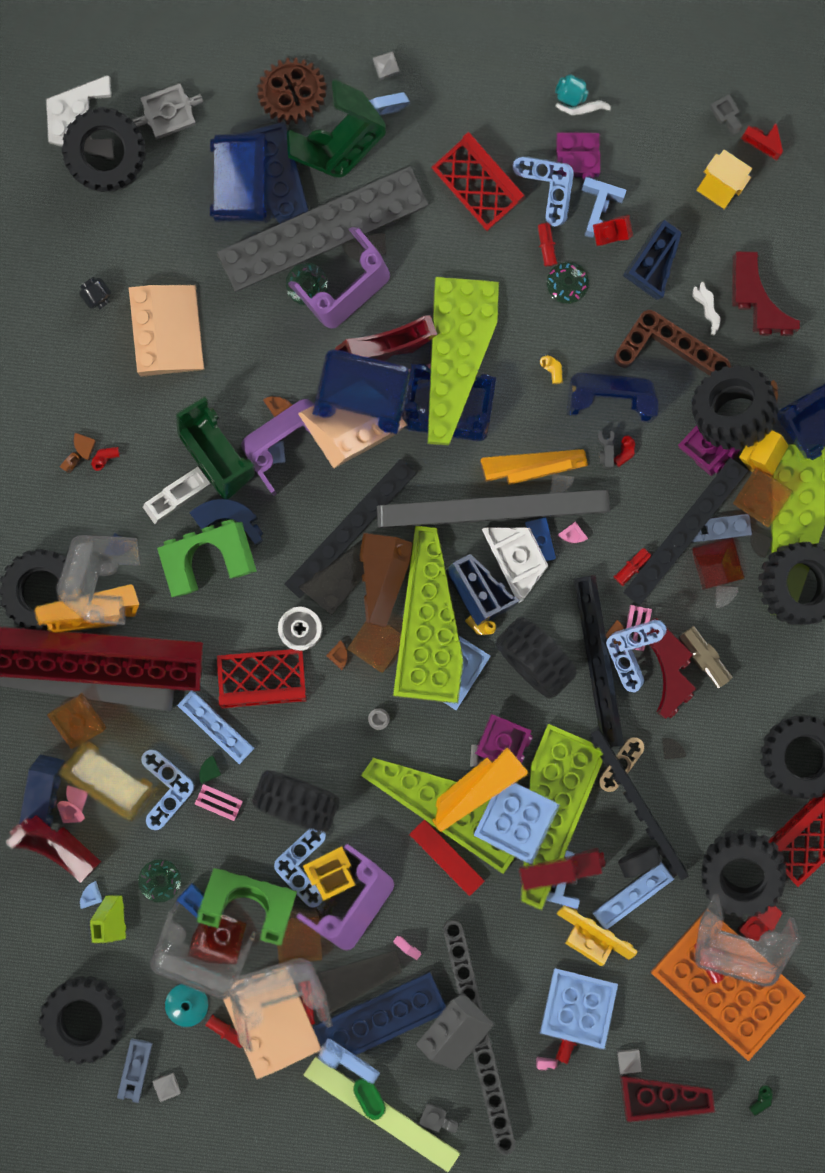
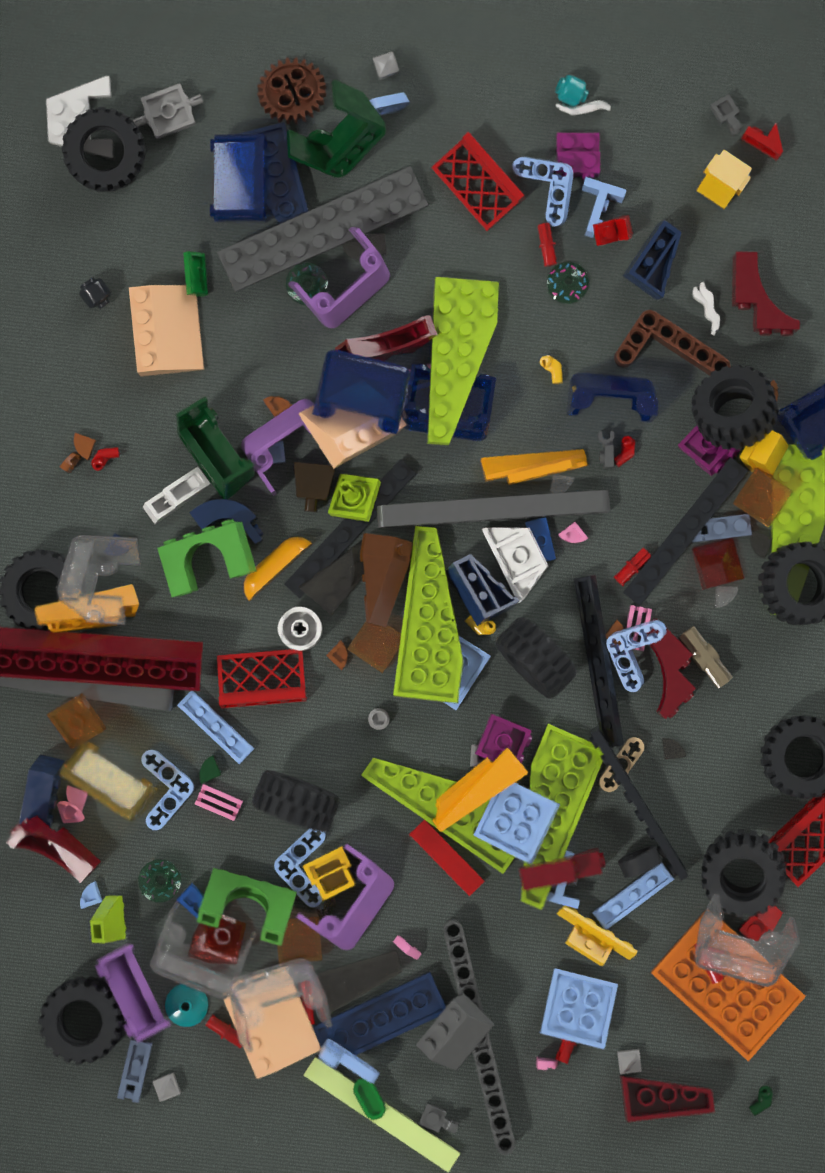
none -> medium lavender windscreen [95,943,170,1042]
none -> green plate [183,251,208,297]
none -> light orange brick [244,537,312,601]
none -> dark brown torso [294,462,336,513]
none -> lime plate [328,474,381,522]

